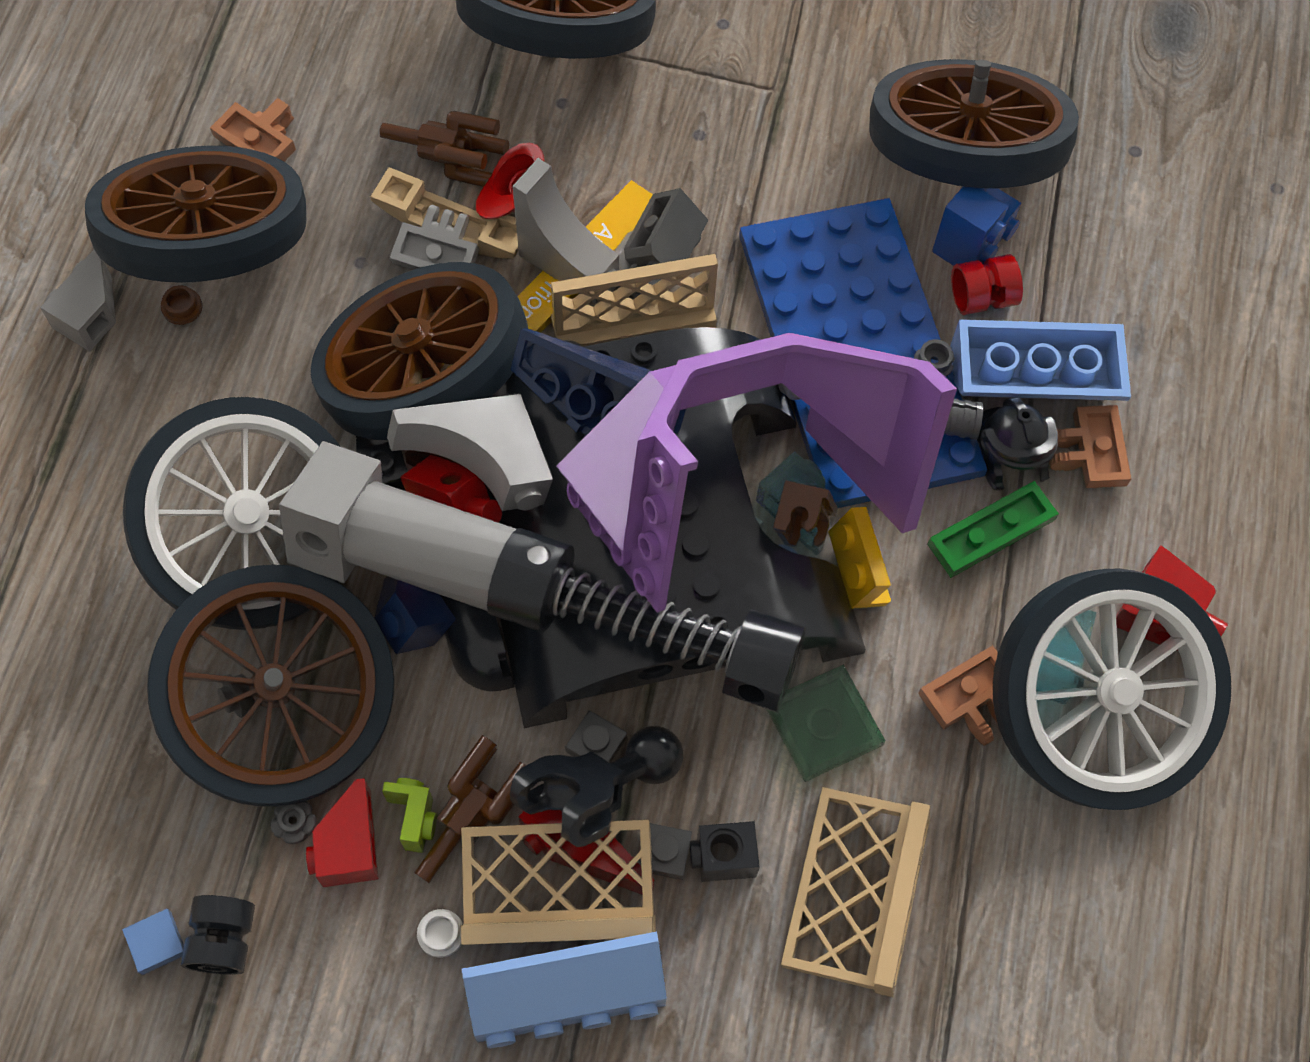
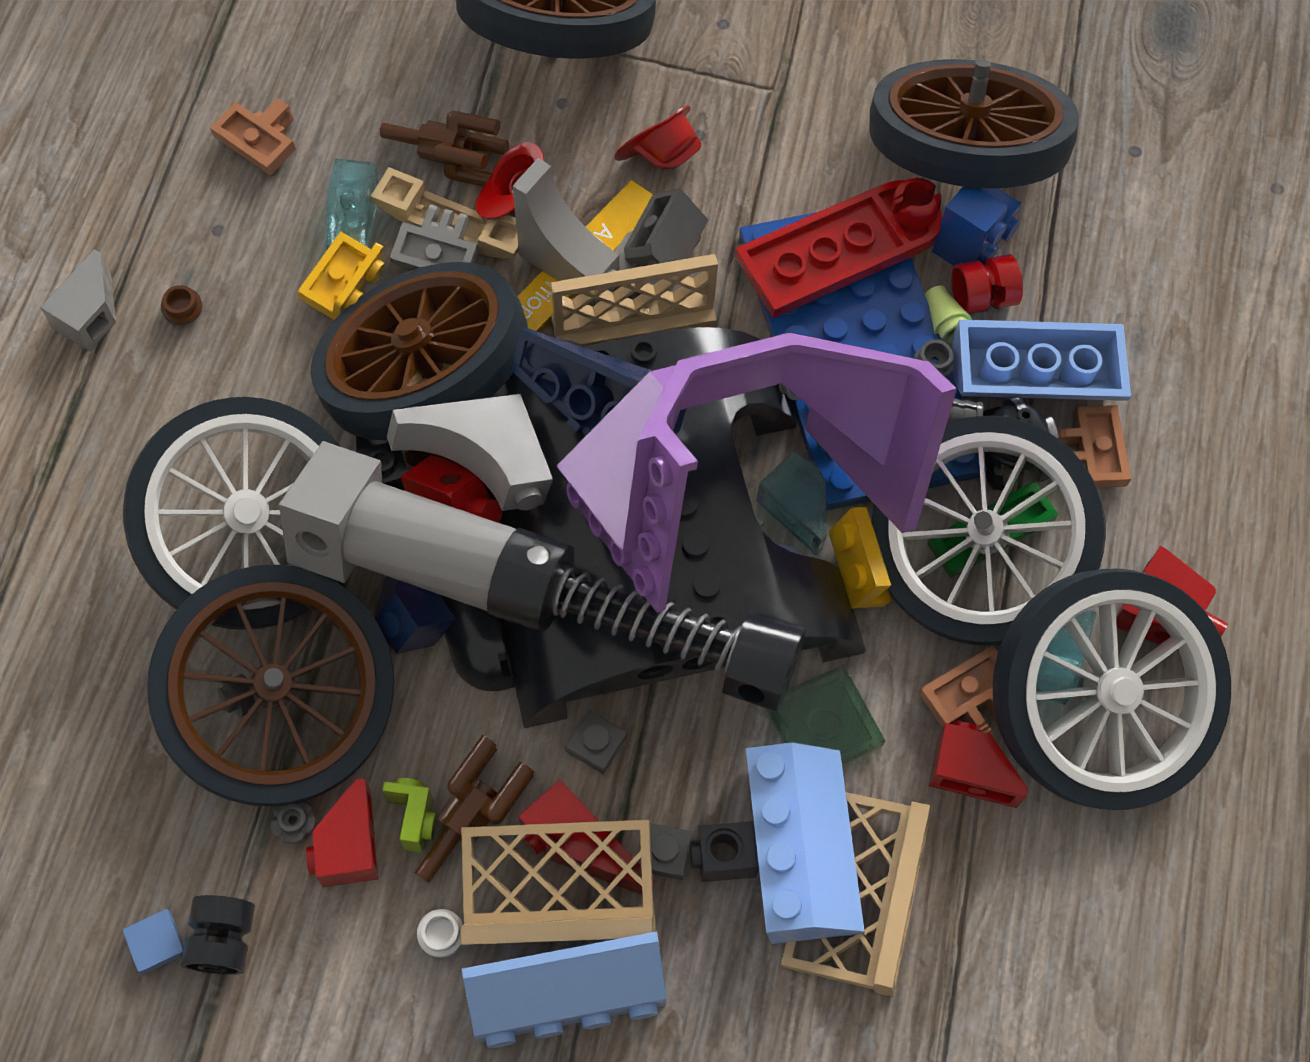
wheel [85,146,306,283] -> none
black piece [510,726,683,847] -> none
reddish brown hinge [773,480,838,547] -> none
none -> yellow bracket [297,231,385,320]
none -> clear light blue slope [325,158,379,251]
none -> red piece [614,105,701,169]
none -> red plate [734,177,942,318]
none -> light blue slope [746,742,865,944]
none -> wheel [871,416,1106,646]
none -> yellowish green cone [925,285,972,346]
none -> red slope [929,721,1028,808]

